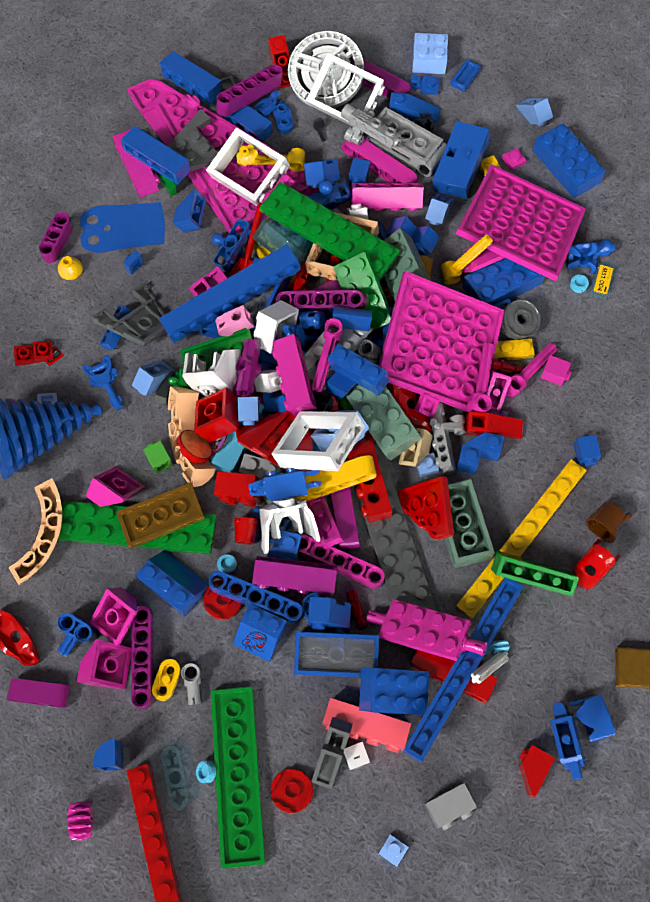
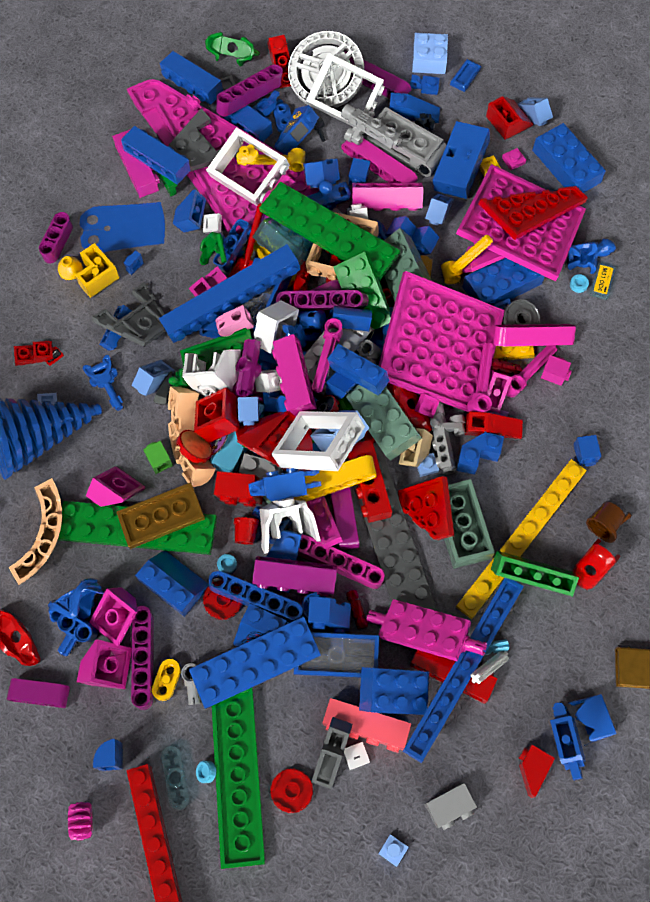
none -> blue piece [48,578,105,622]
none -> yellow brick [75,243,119,298]
none -> blue plate [189,617,321,709]
none -> green helmet [199,232,227,265]
none -> white tile [203,213,222,233]
none -> piece [205,32,260,66]
none -> slope [274,105,319,155]
none -> red wing [478,186,588,240]
none -> red slope [486,96,533,140]
none -> dark pink beam [493,324,576,346]

